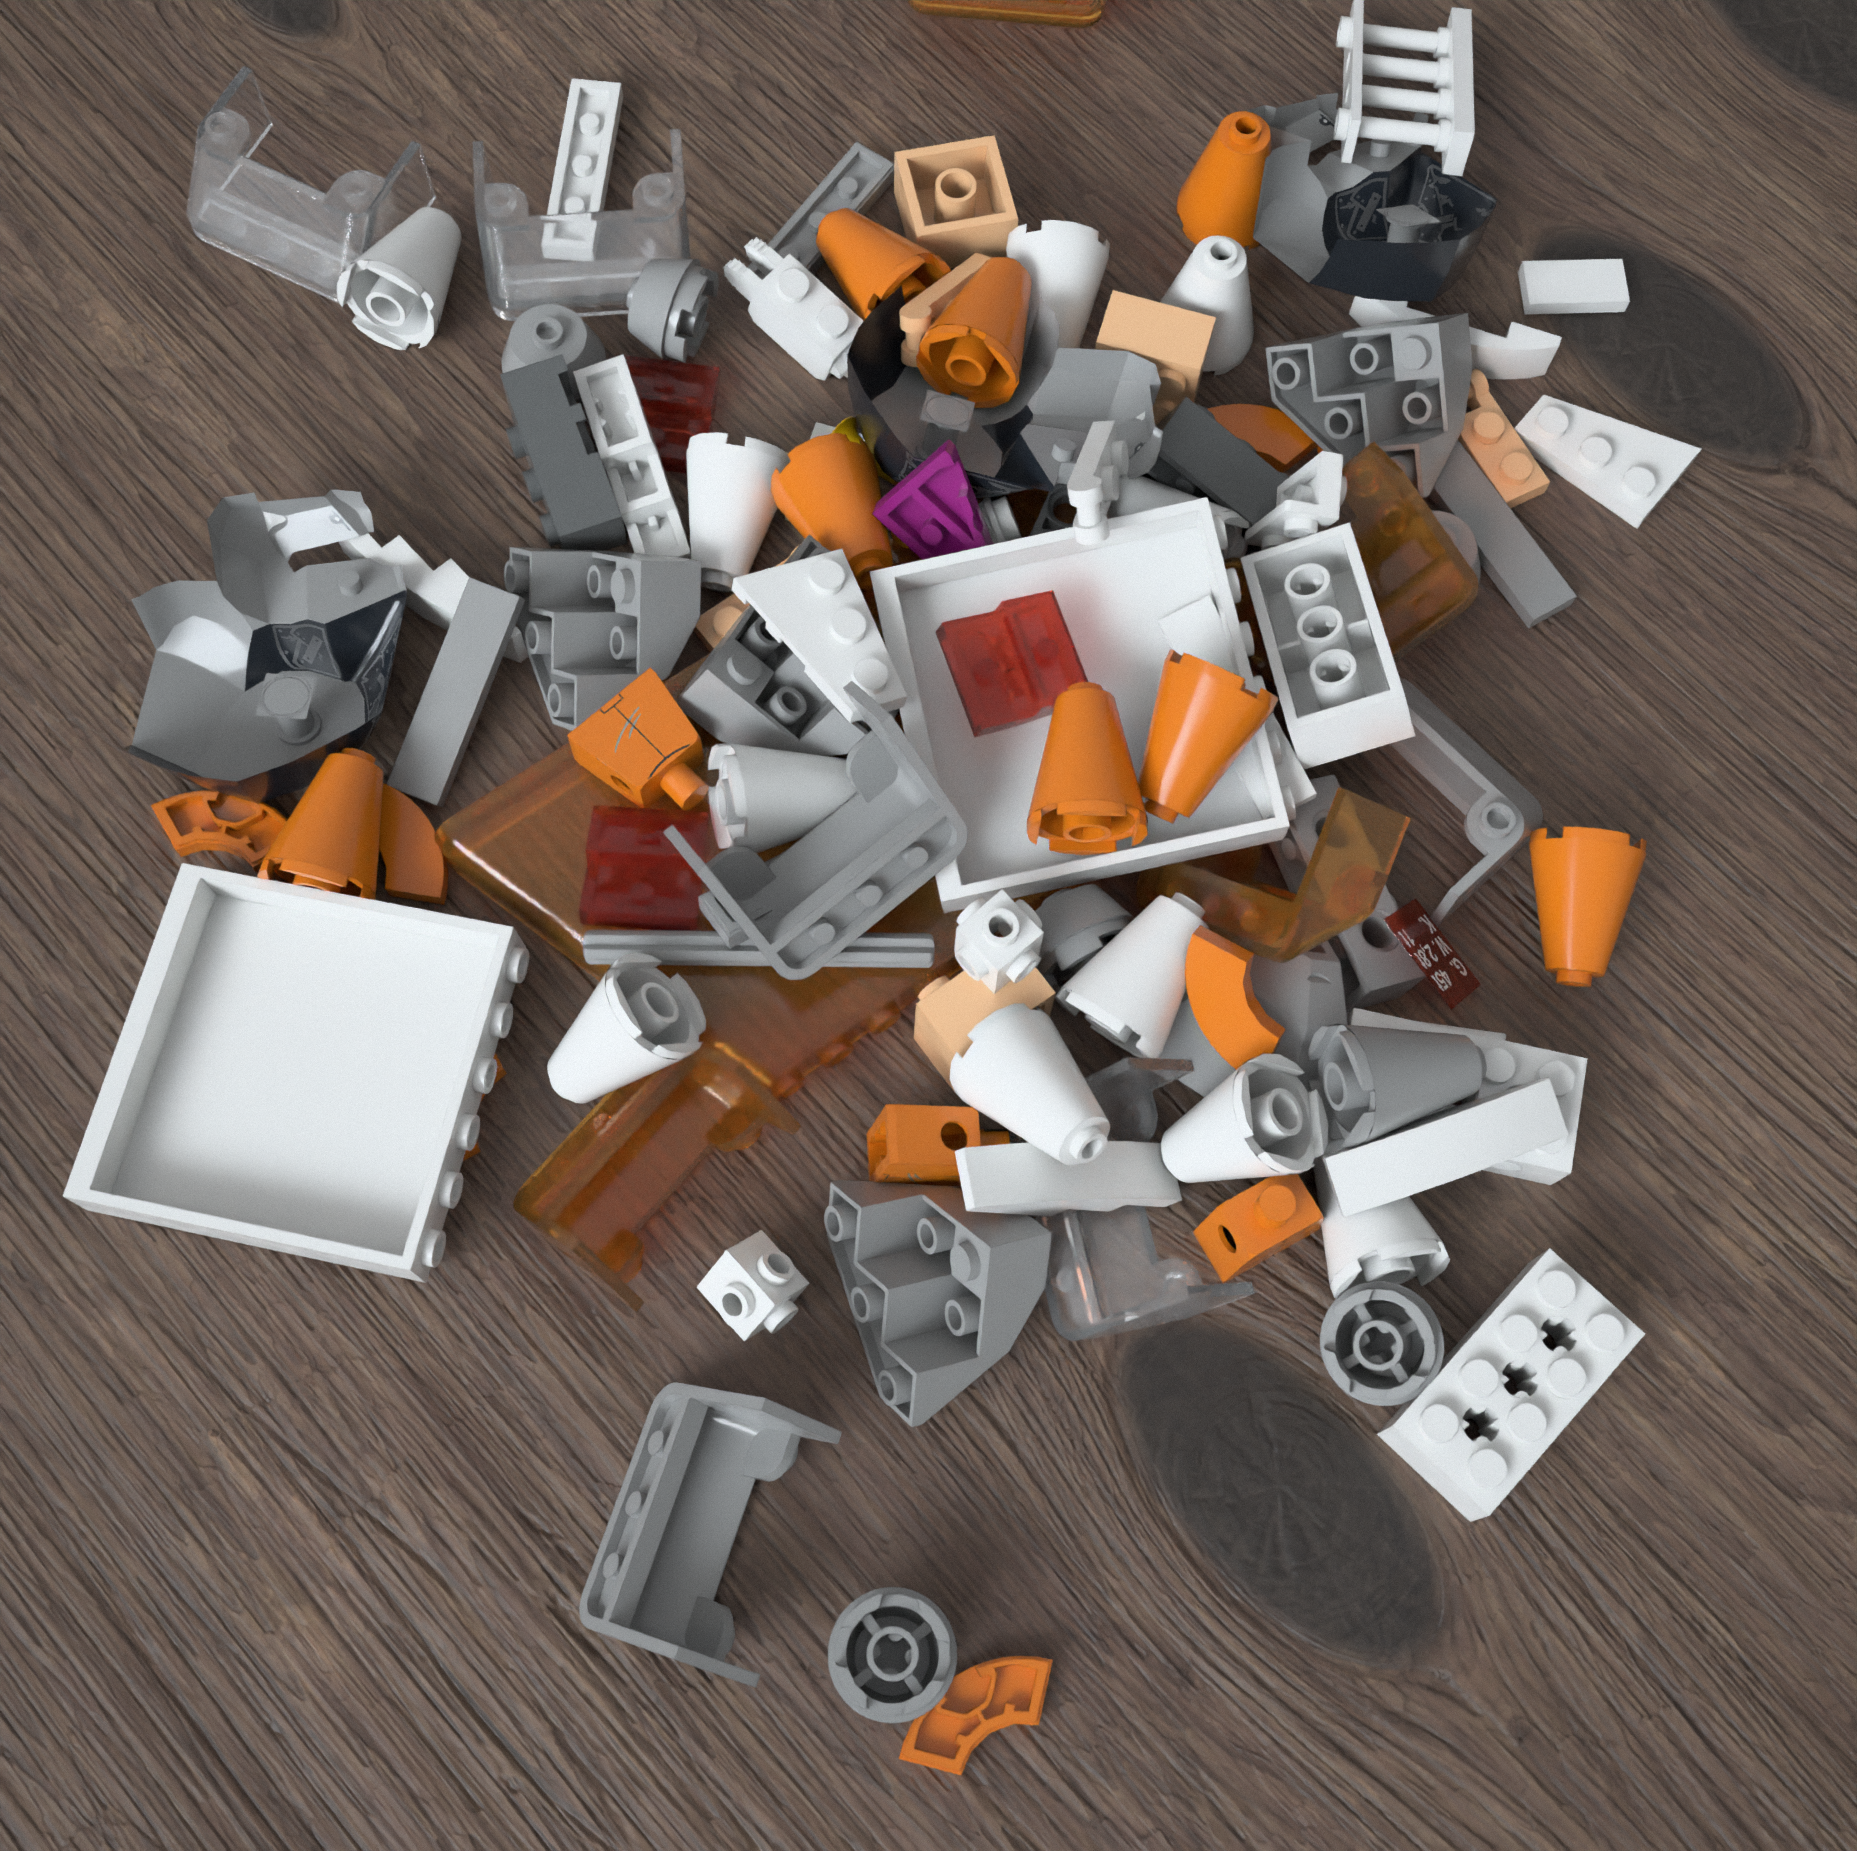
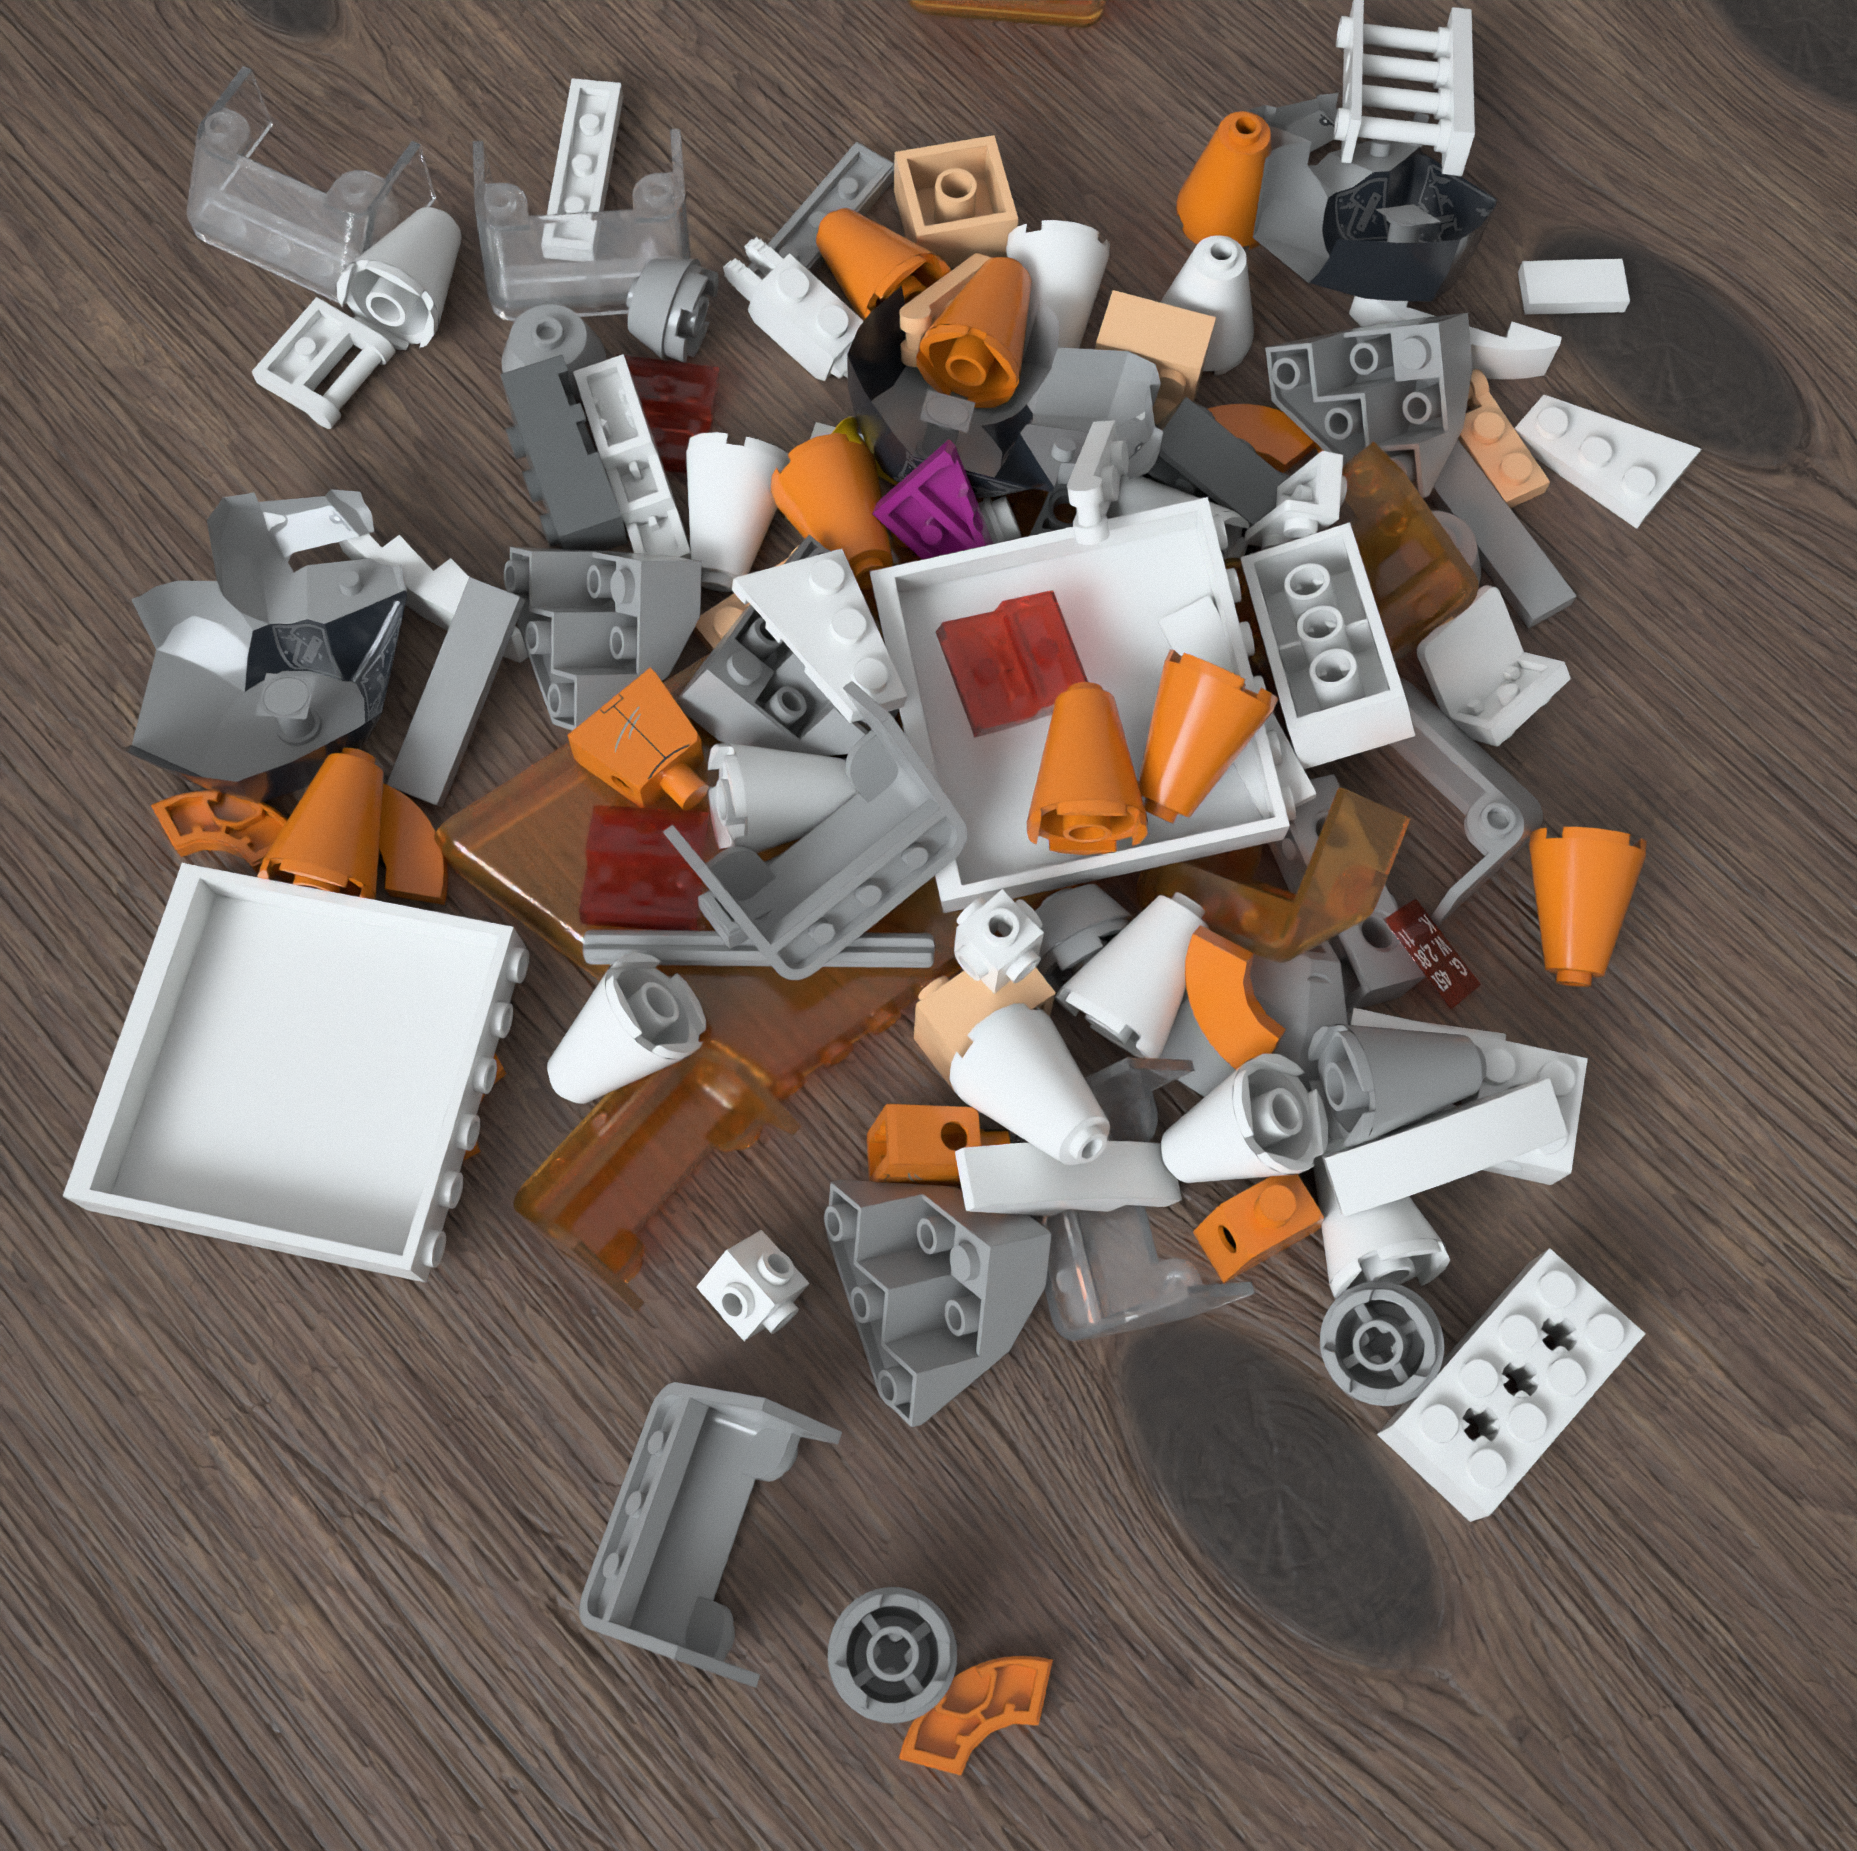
none -> white plate [251,297,395,429]
none -> white bracket [1417,585,1571,747]

